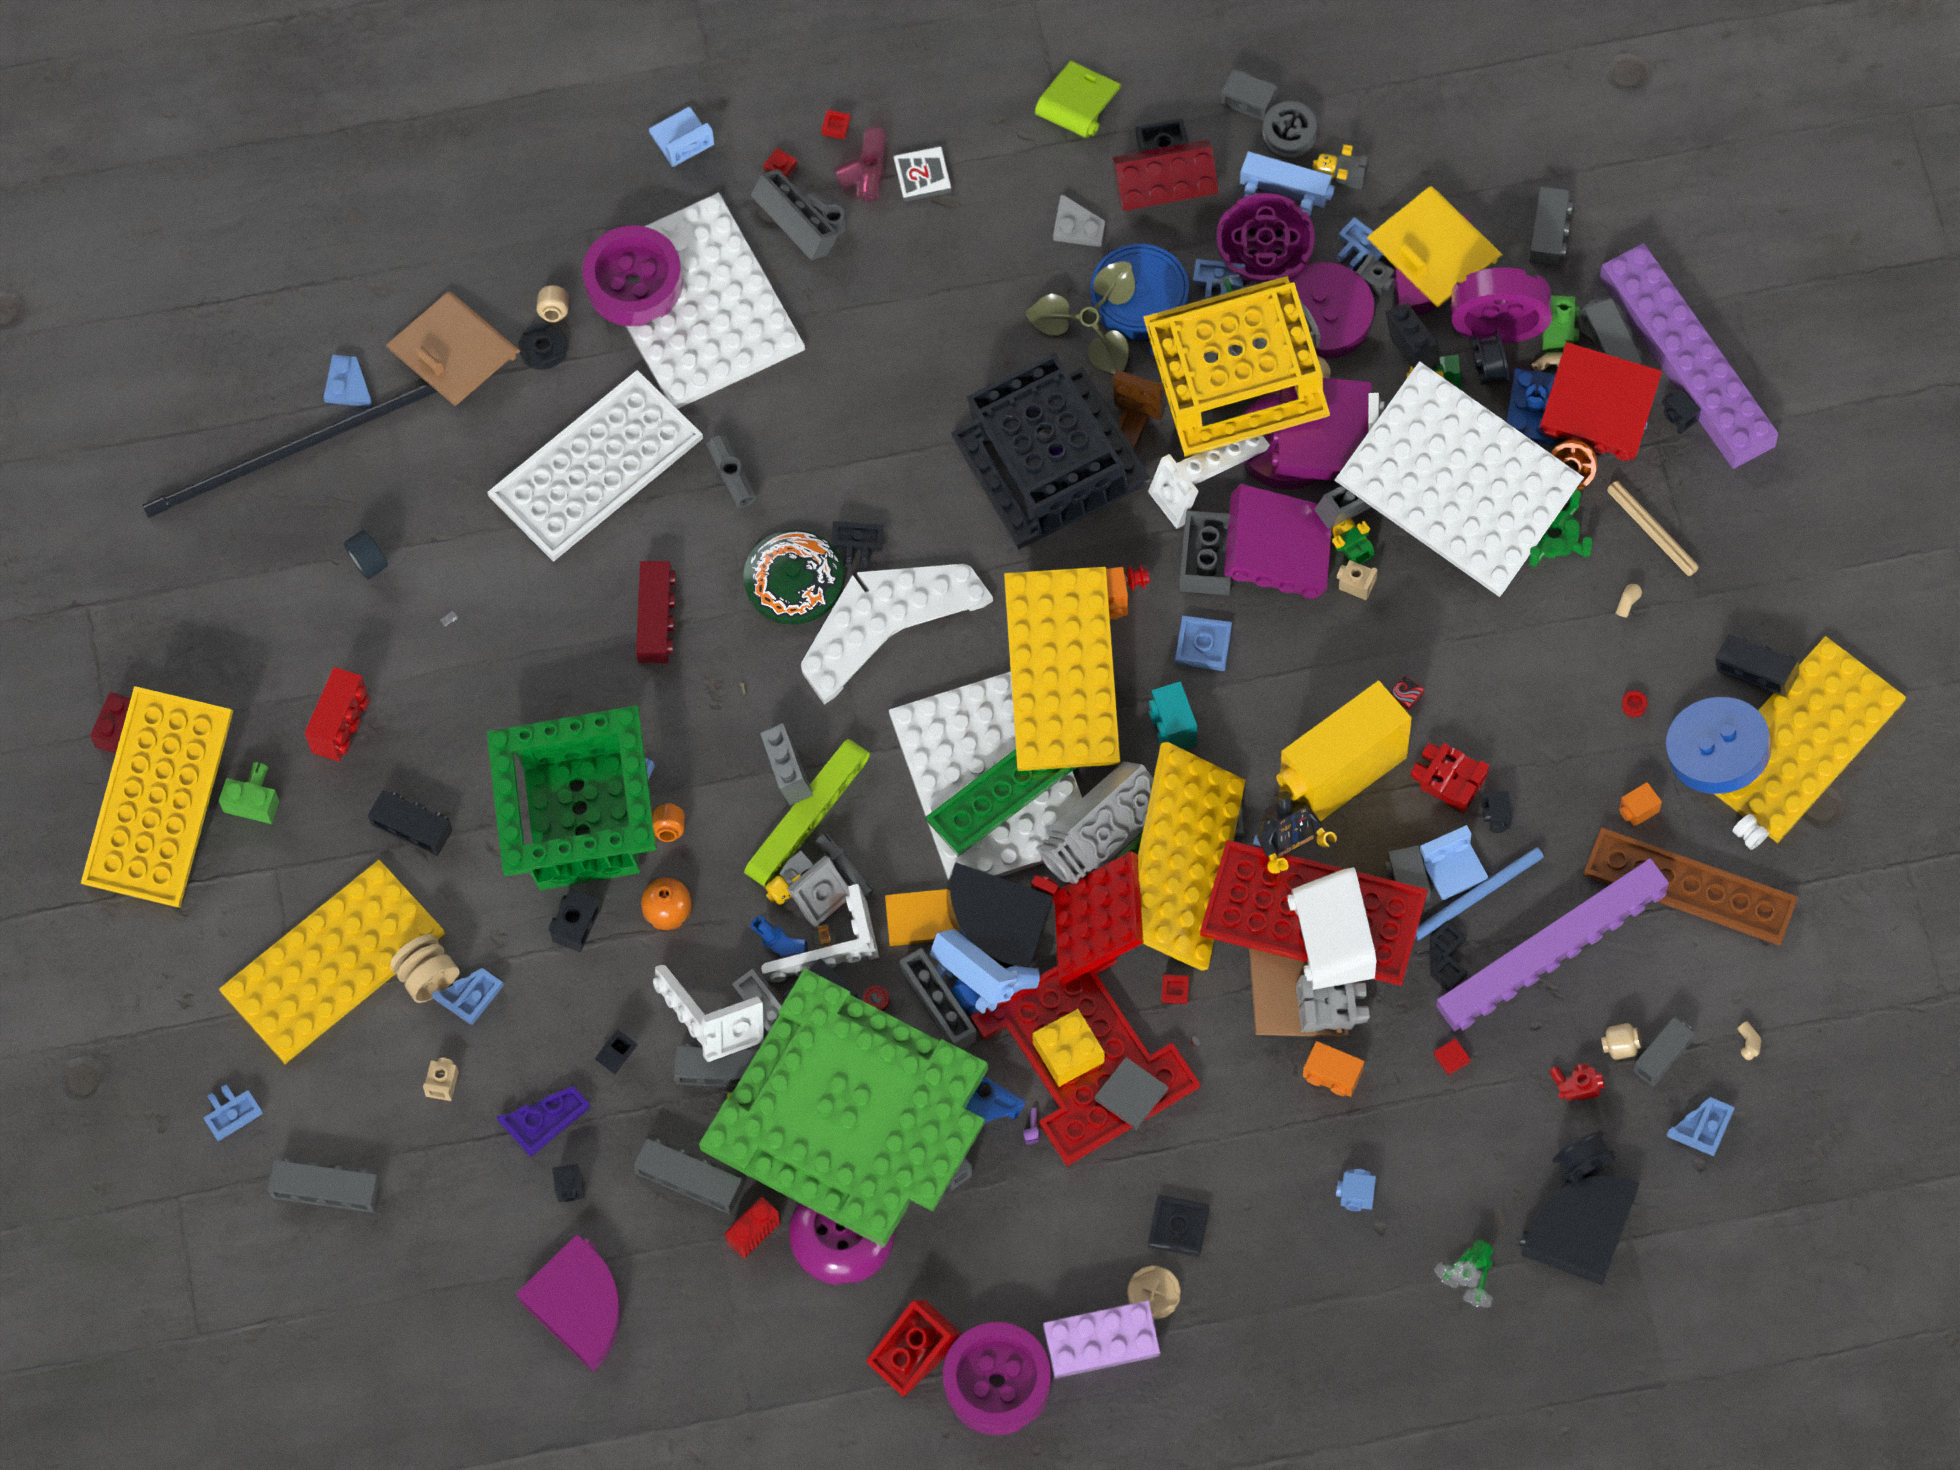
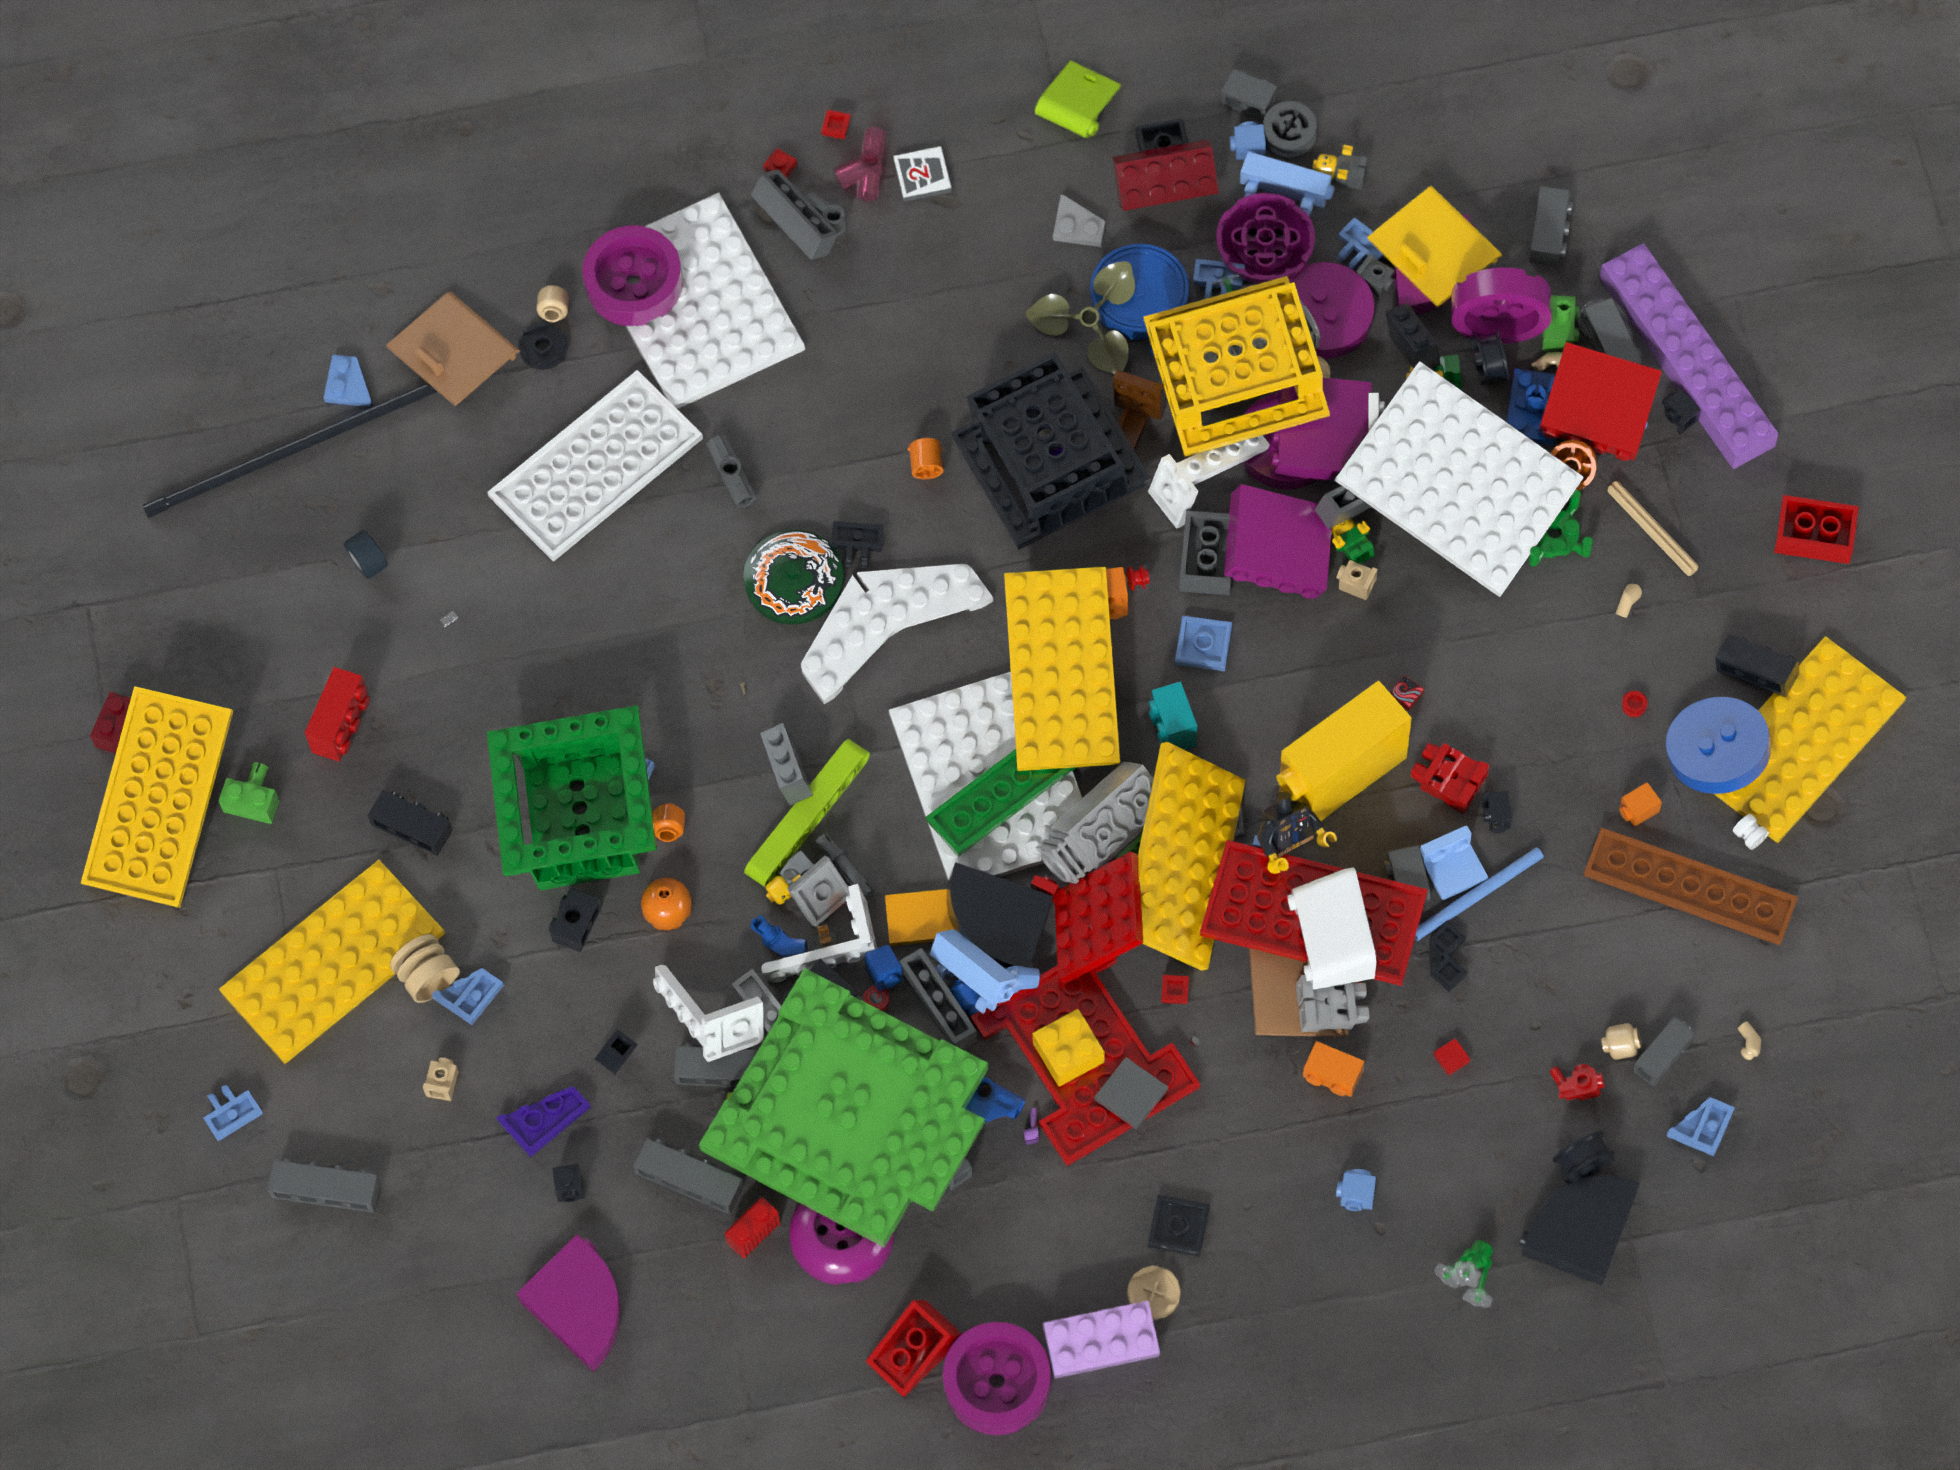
dark red brick [636,561,676,663] -> none
light blue bracket [649,107,714,167] -> none
medium lavender brick [1436,858,1669,1032] -> none
none -> blue brick [865,944,902,991]
none -> orange piece [907,438,944,479]
none -> medium blue brick [1230,122,1266,160]
none -> red brick [1774,495,1859,564]

